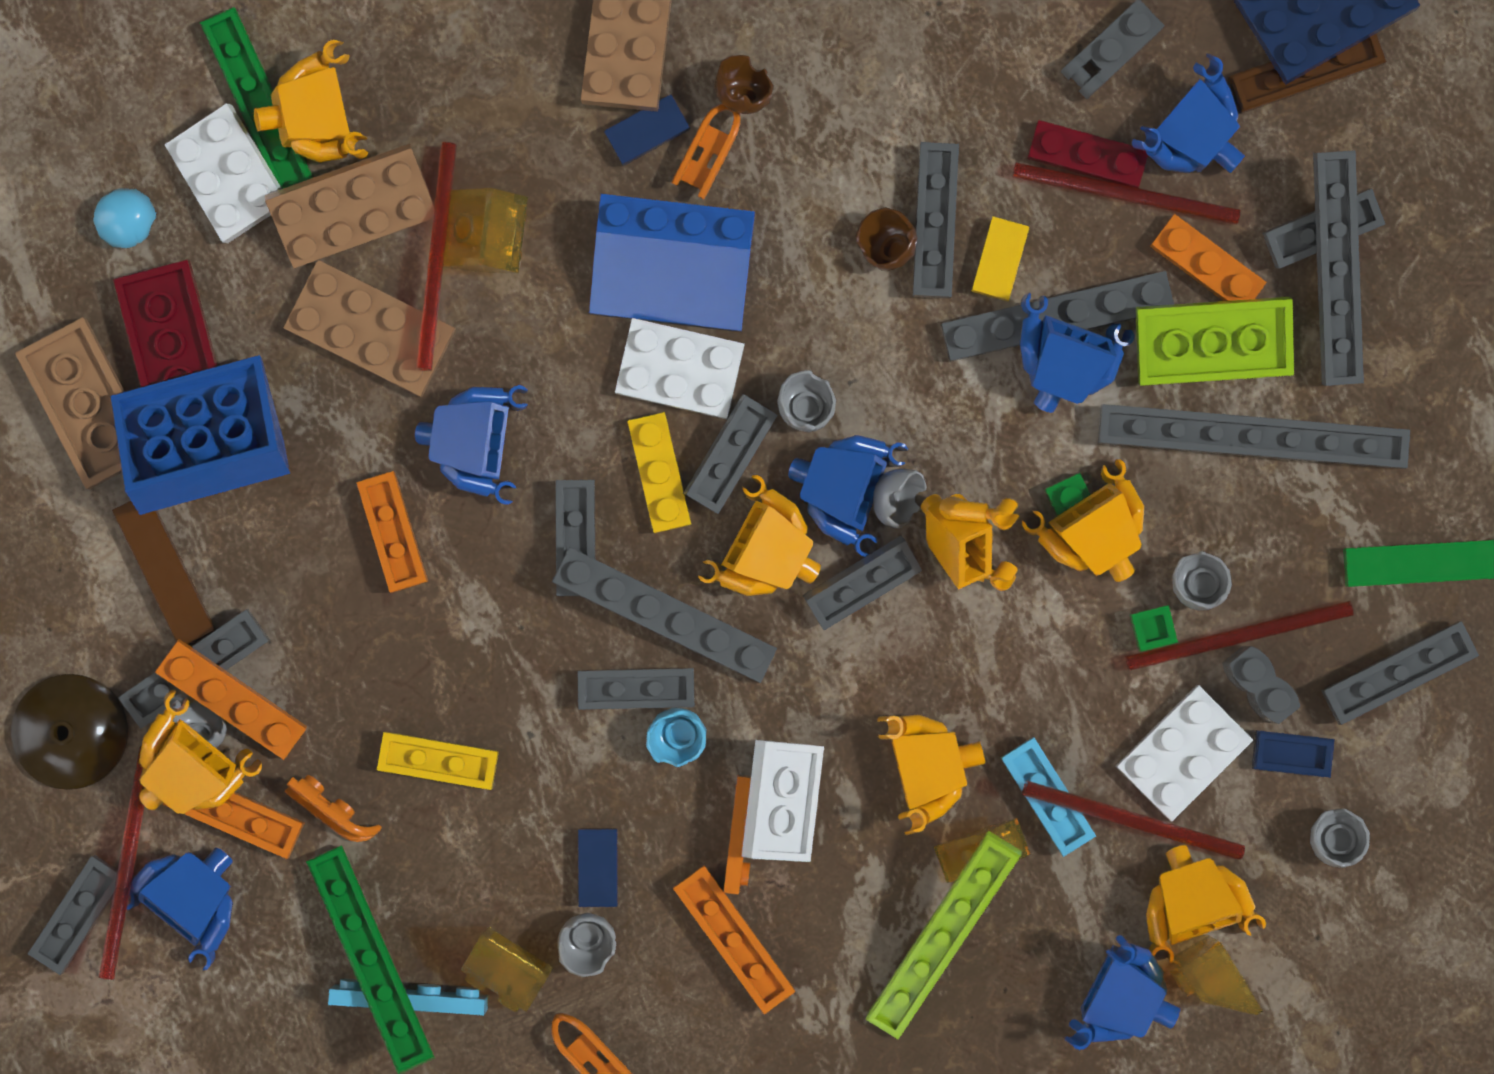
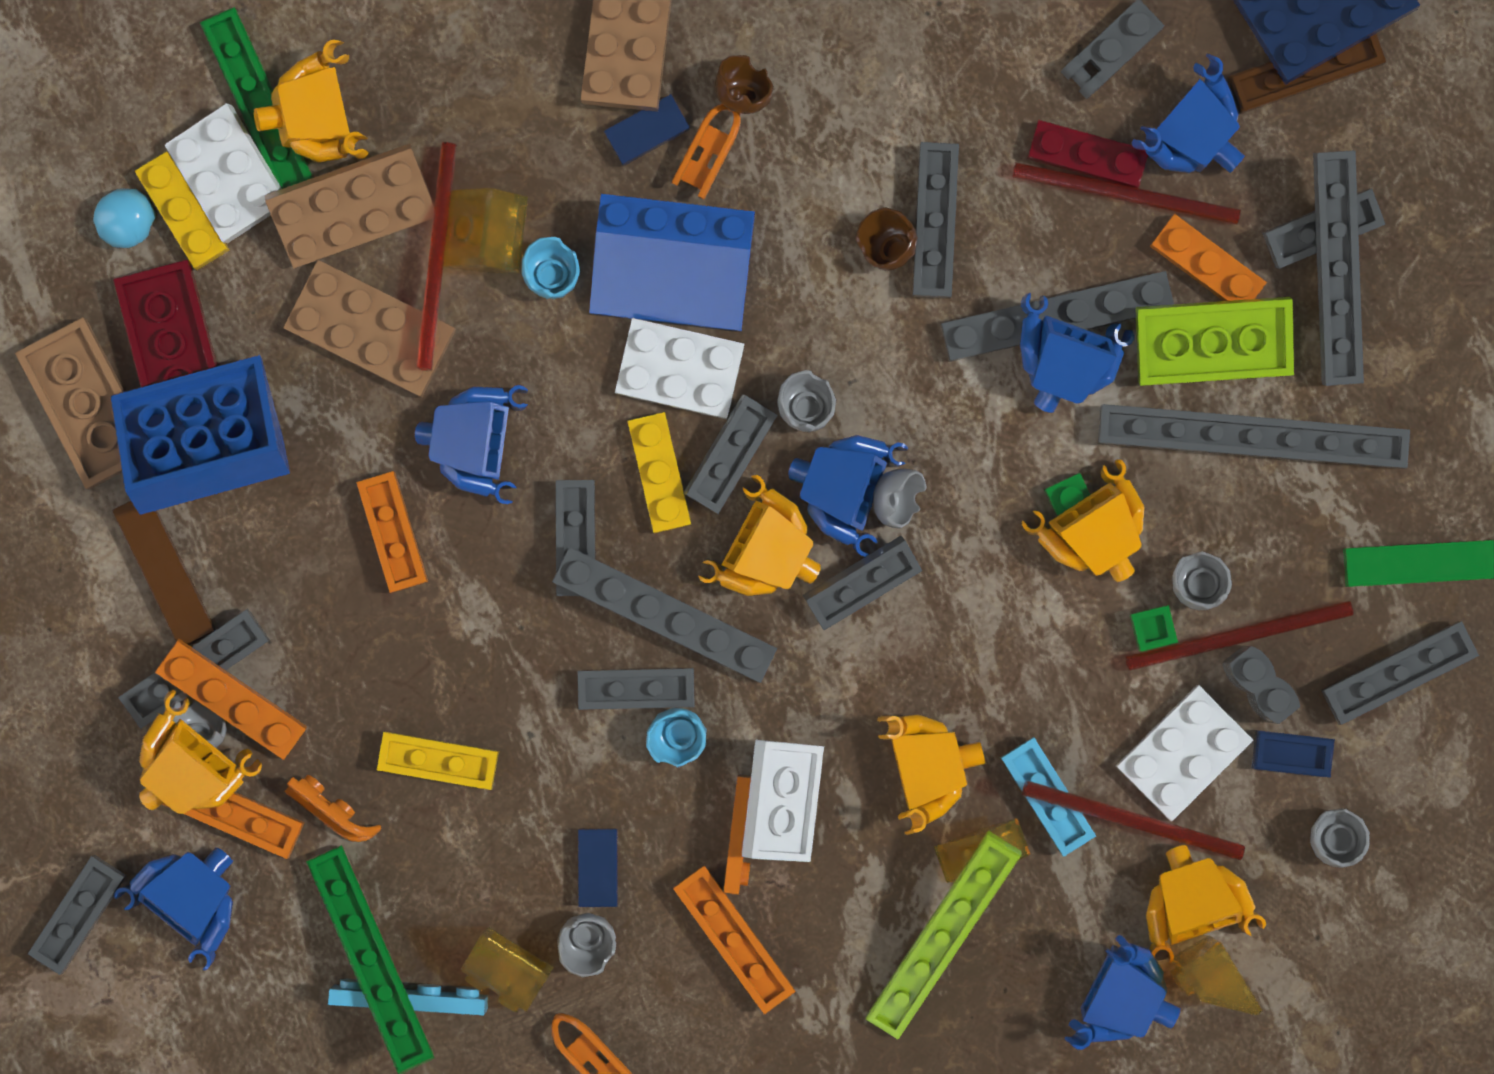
dark brown dish [11,674,128,790] -> none
clear red piece [98,746,145,980] -> none
light orange torso [921,494,1019,591] -> none
yellow tile [971,216,1029,302] -> none
none -> yellow plate [134,151,230,270]
none -> medium azure hair [522,237,580,299]

